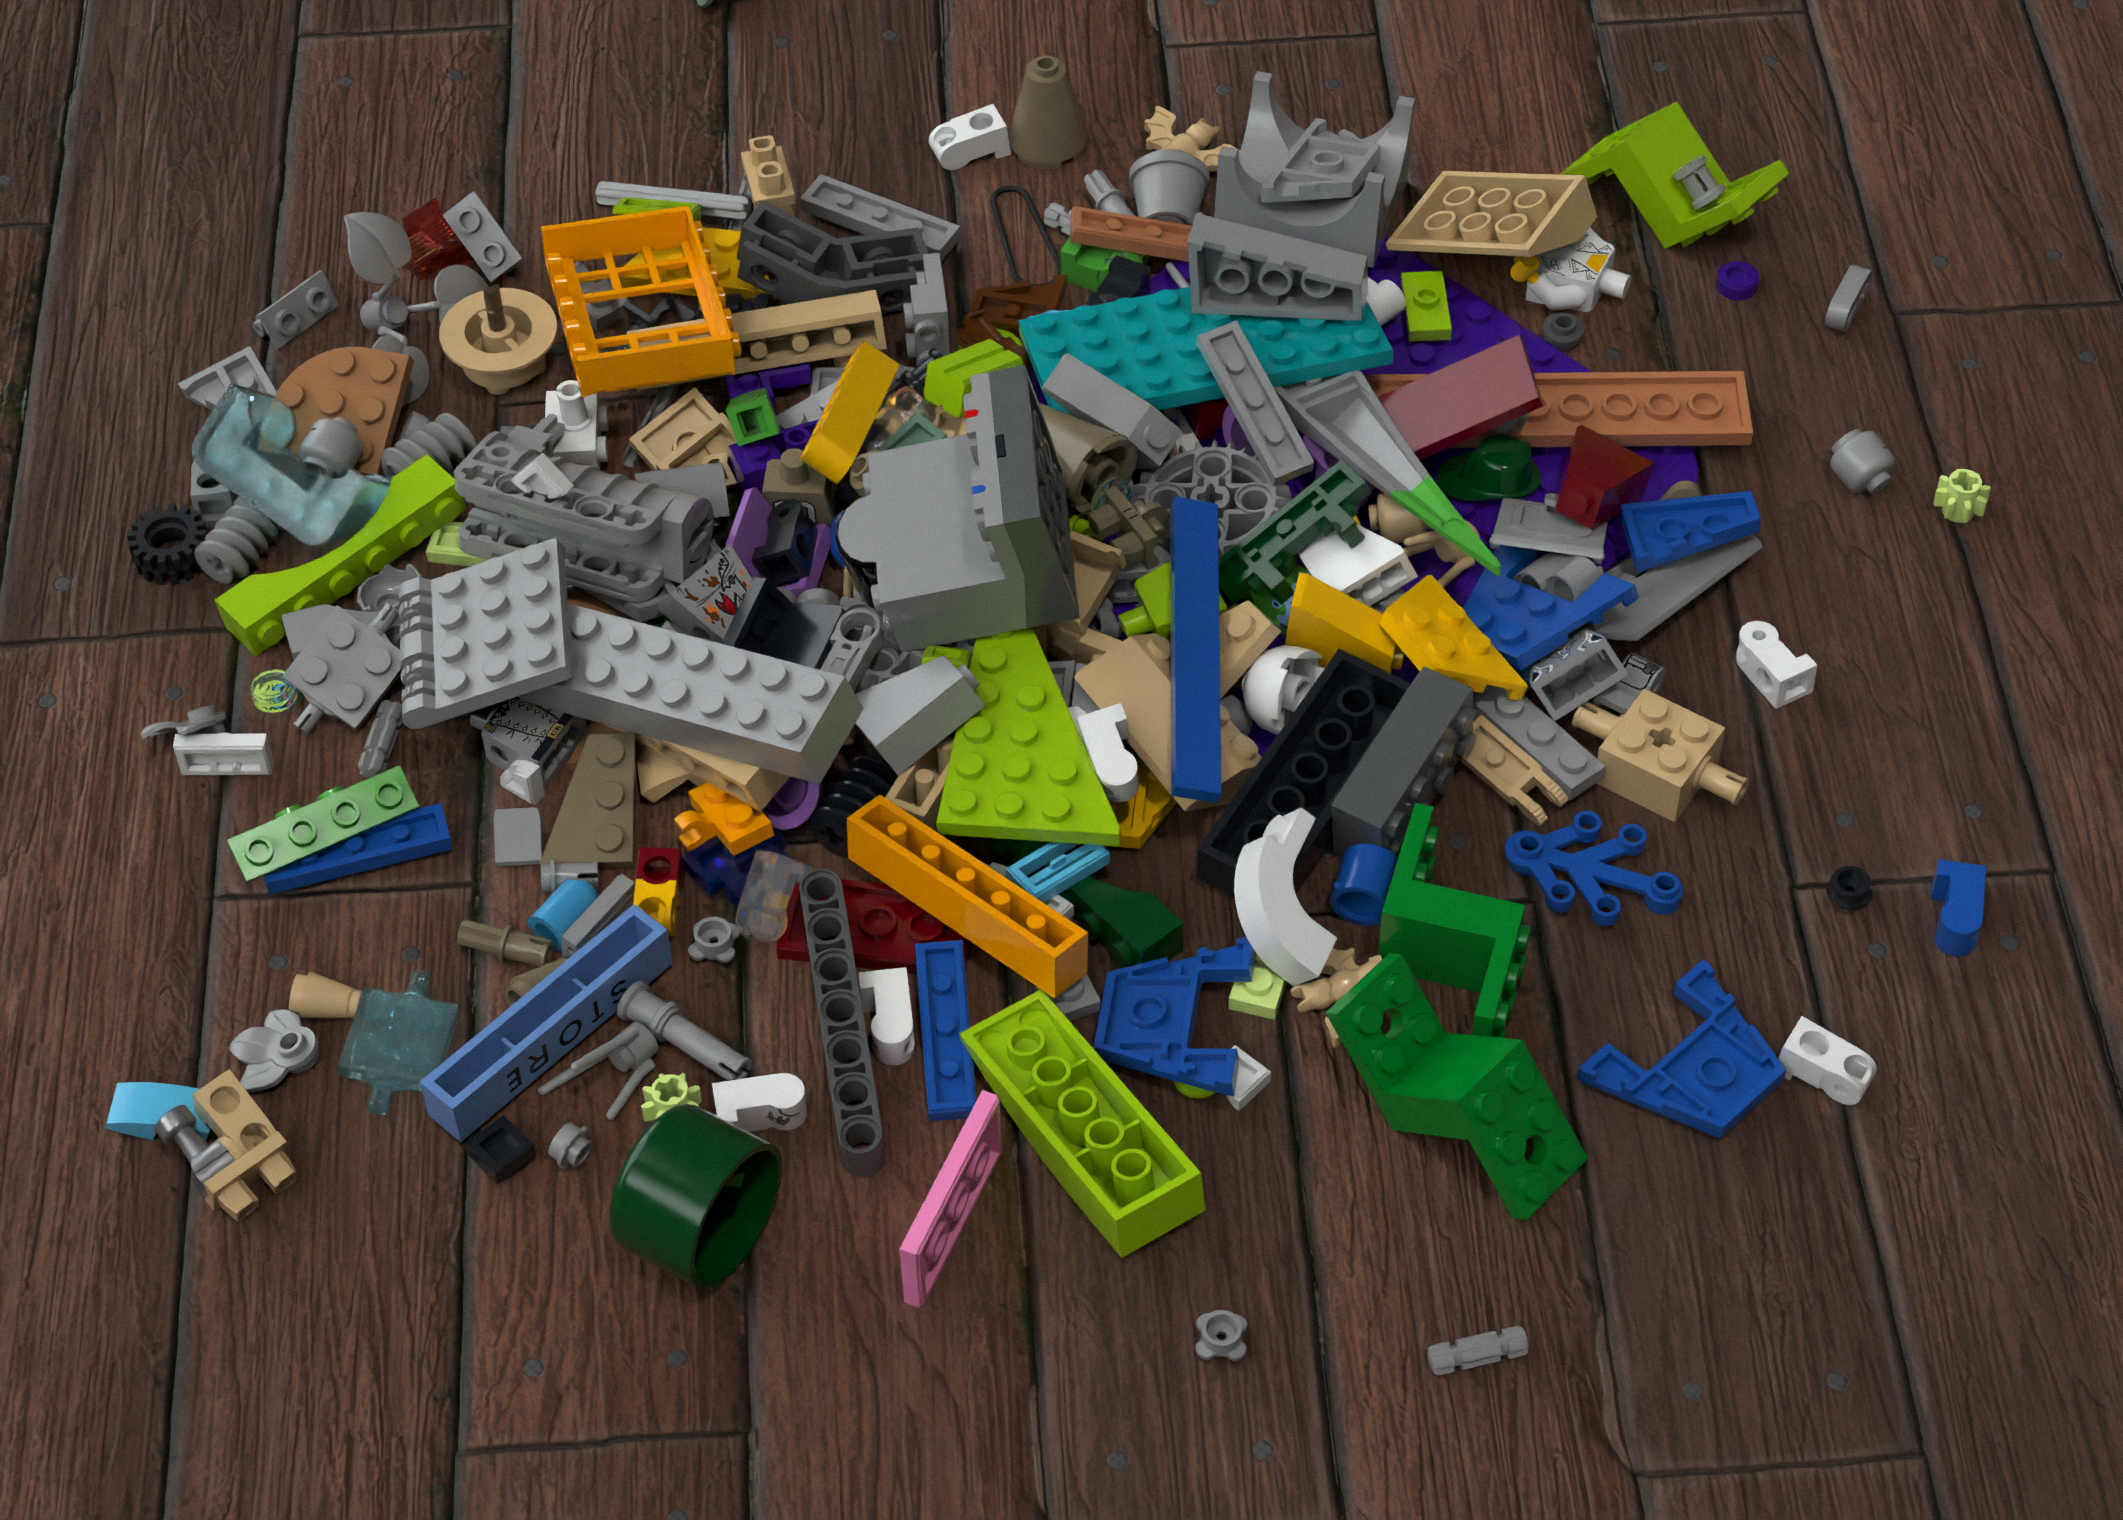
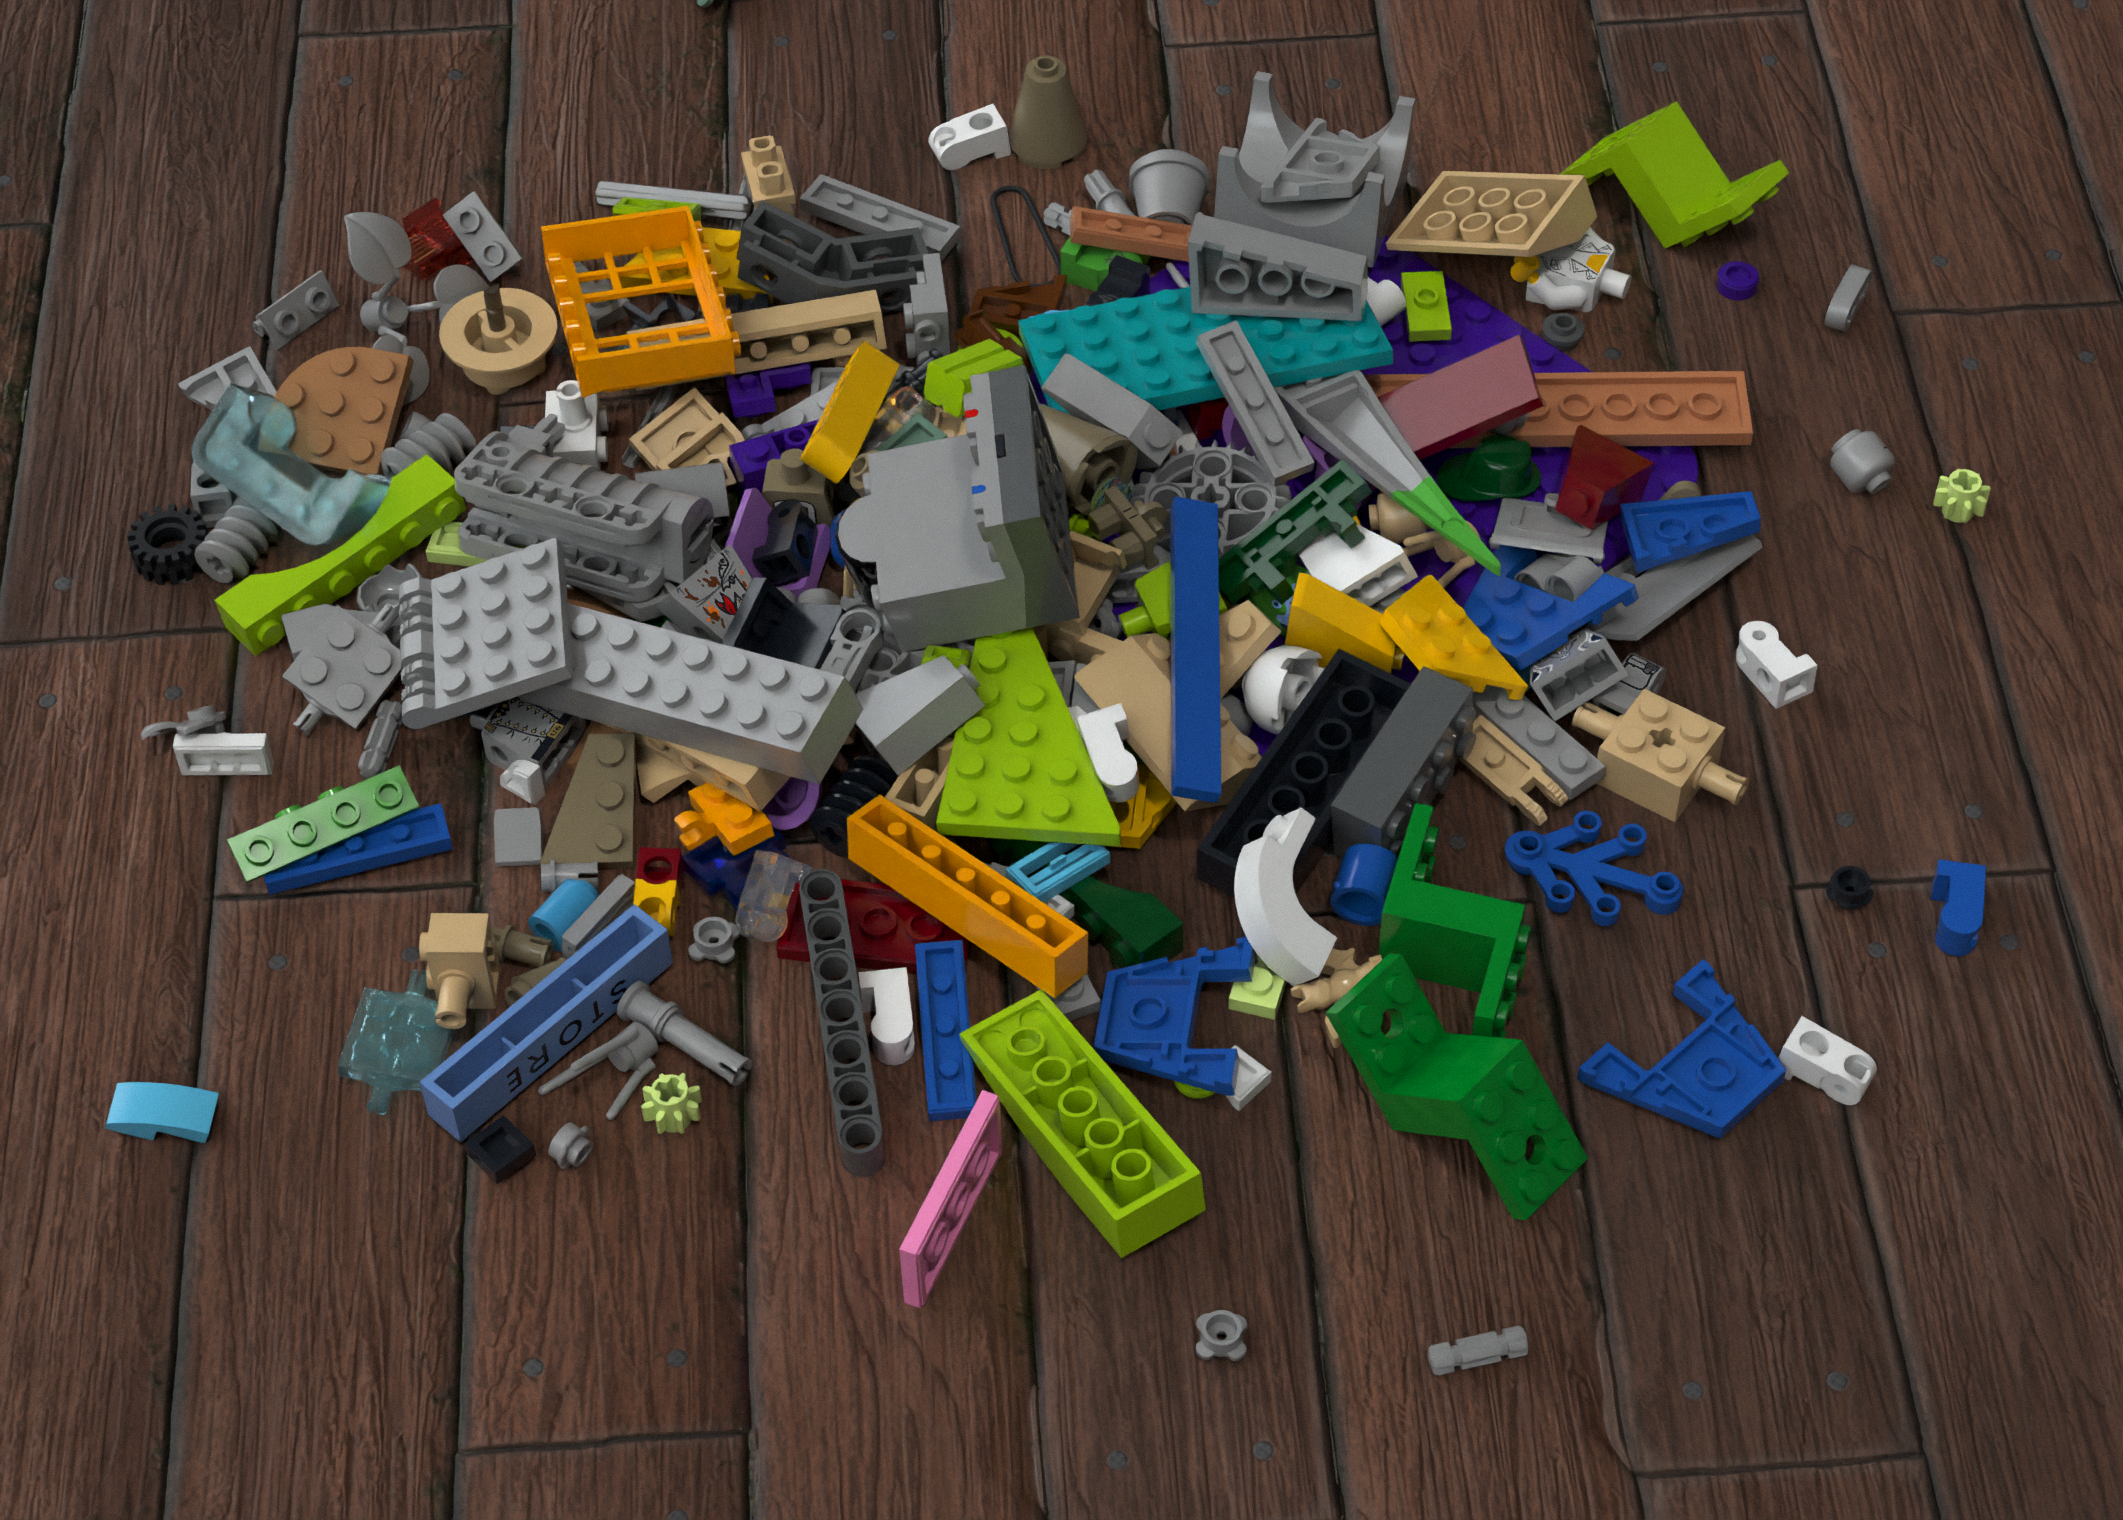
tan hips [154,1069,297,1222] -> none
light grey plate [229,1009,319,1092] -> none
clear light blue tile [250,669,298,713] -> none
tan cone [289,971,363,1019] -> none
light grey head [299,417,363,483] -> none
white tile [511,453,574,499] -> none
dark green piece [609,1104,783,1290] -> none
white leg [712,1073,807,1132] -> none
bright green leg [726,388,780,446] -> none
tan animal [1145,106,1240,172] -> none
light grey bush [1672,154,1726,210] -> none
none -> tan brick [419,913,501,1029]

